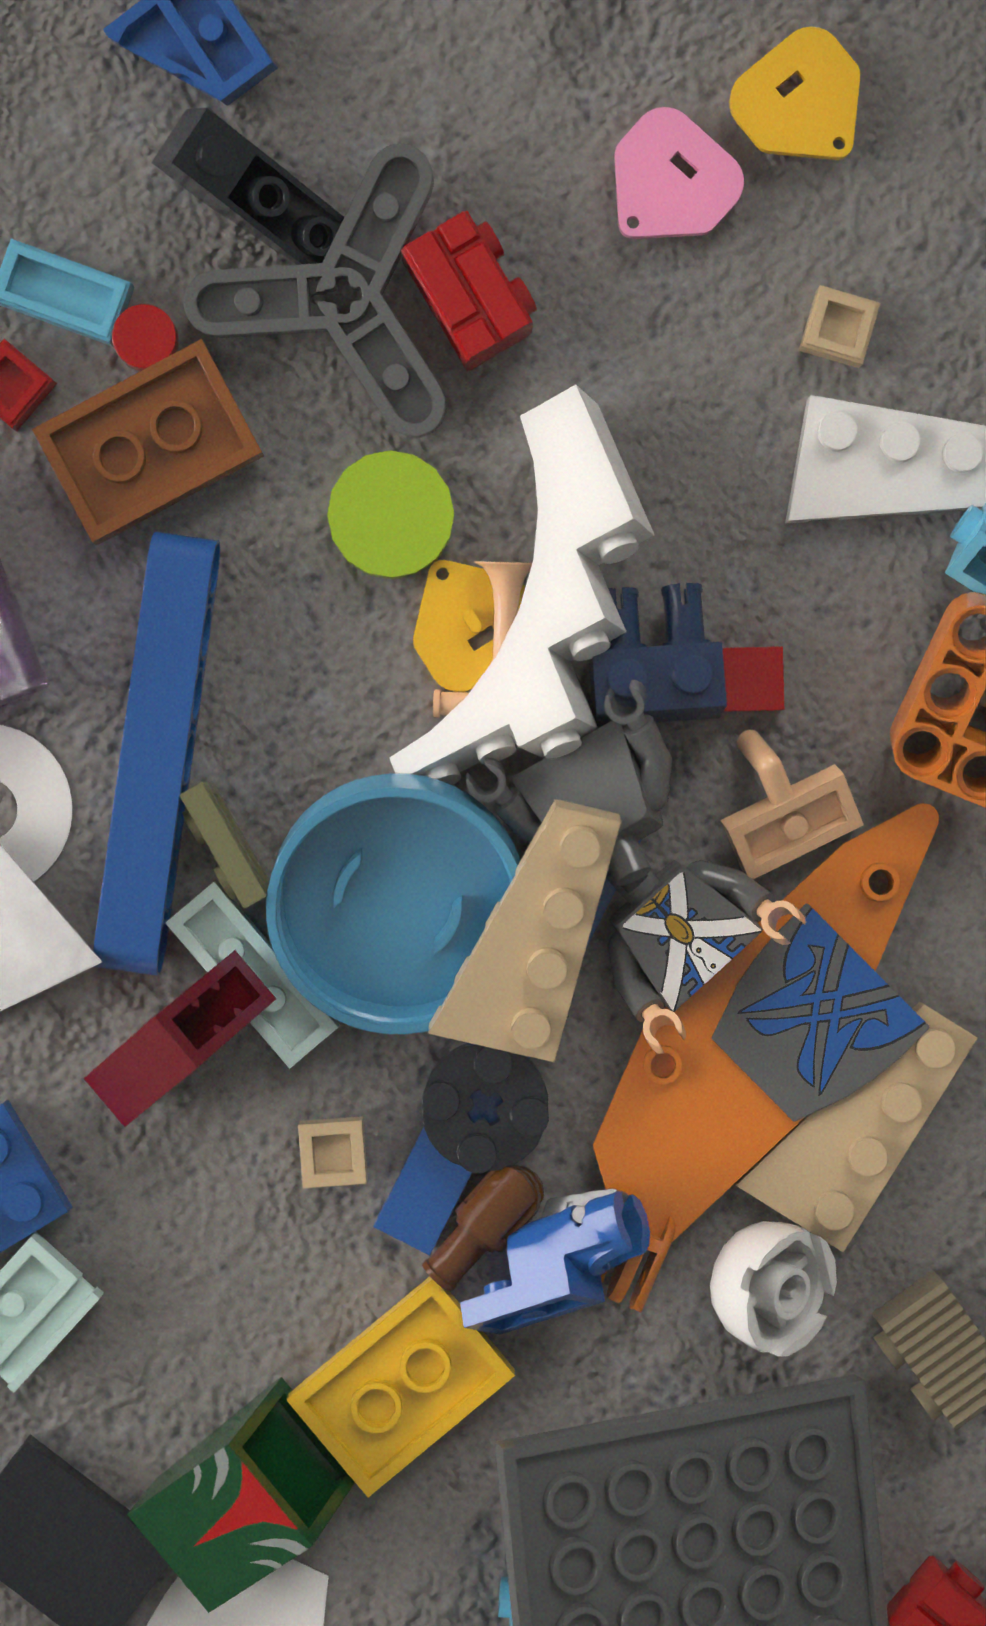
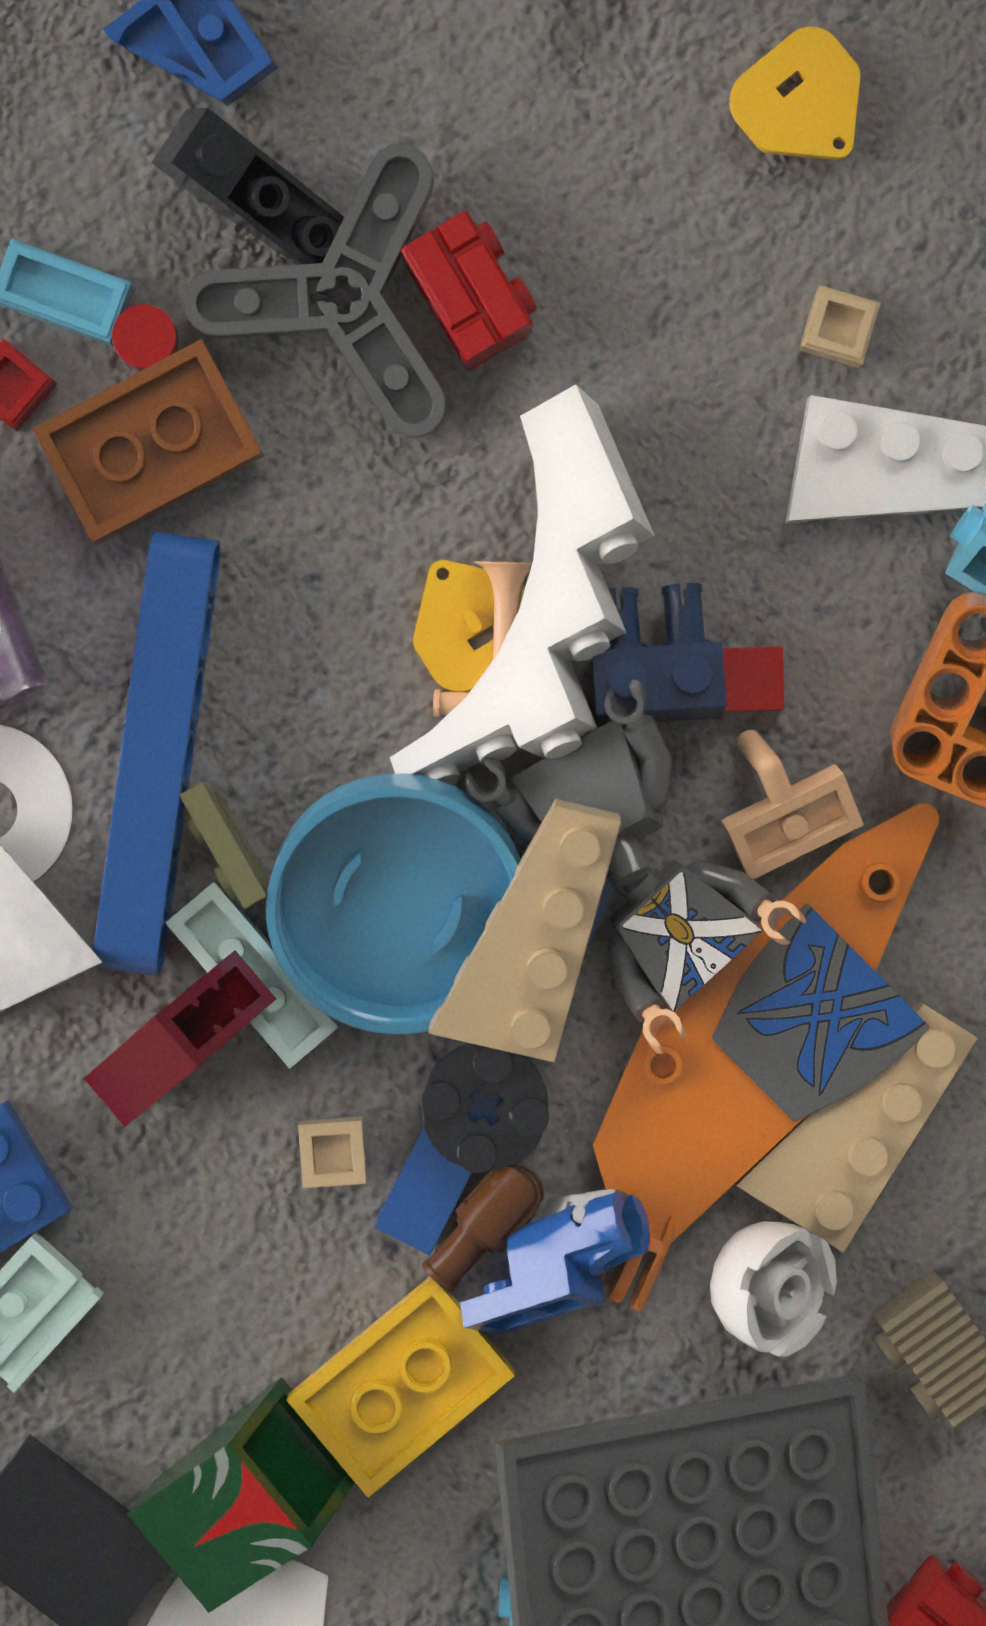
lime tile [327,450,455,580] -> none
bright pink piece [614,107,744,239] -> none

